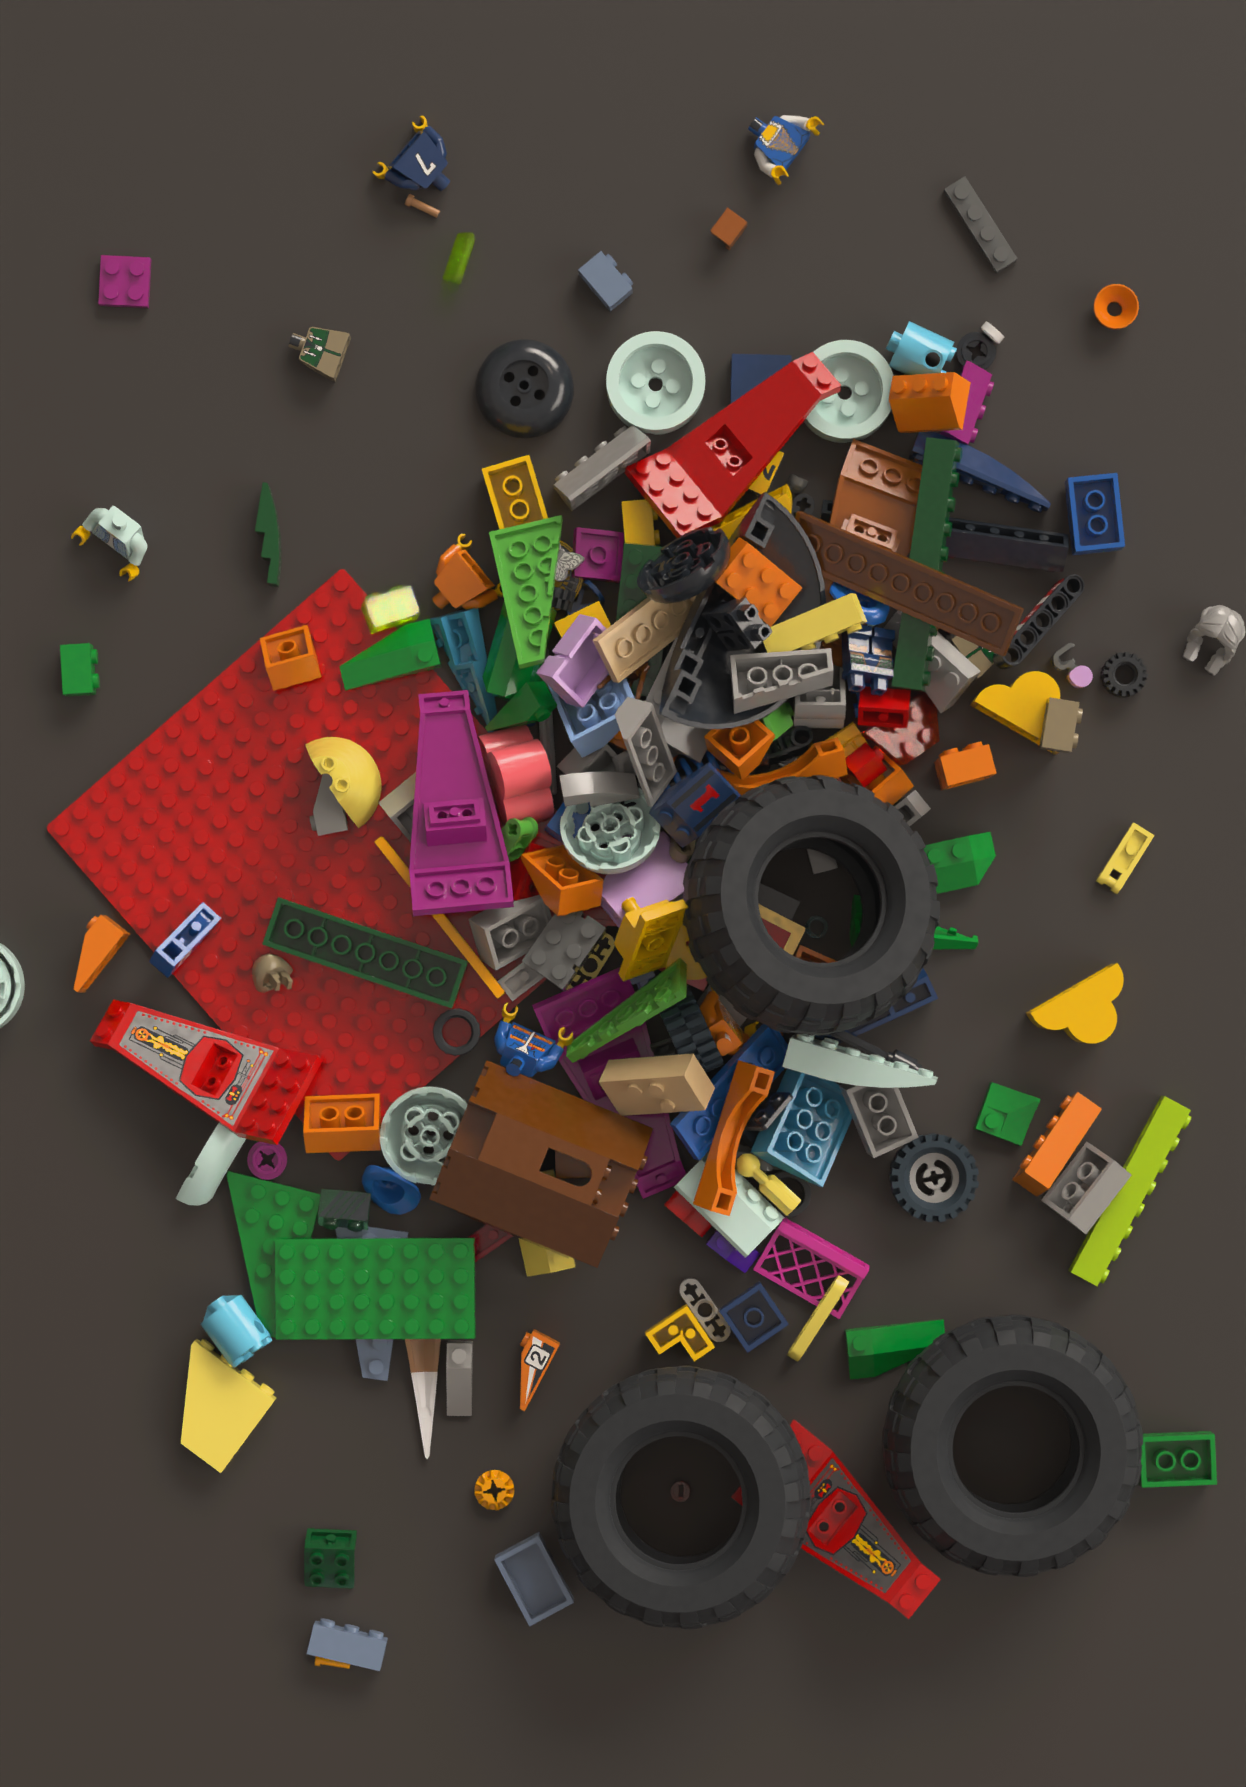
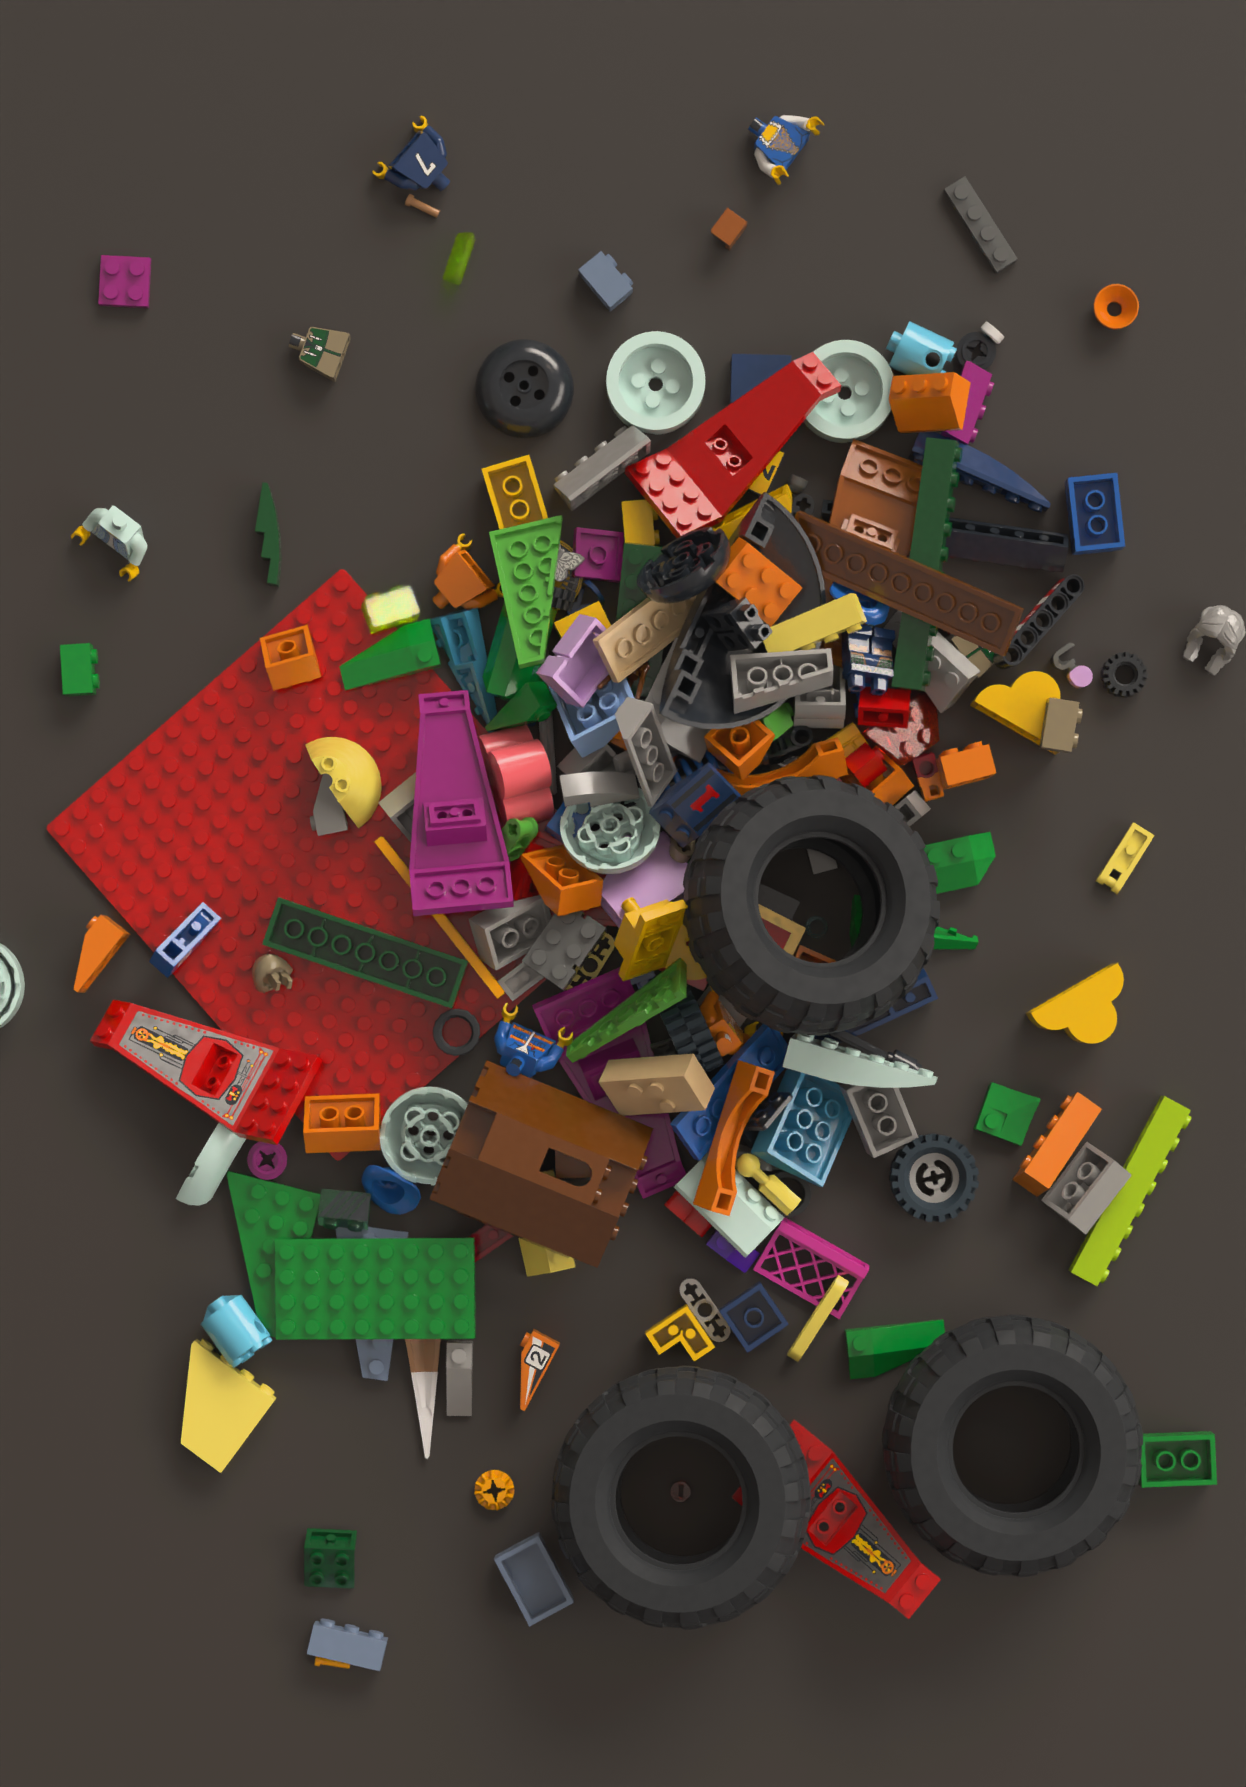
none -> leg [910,752,944,802]

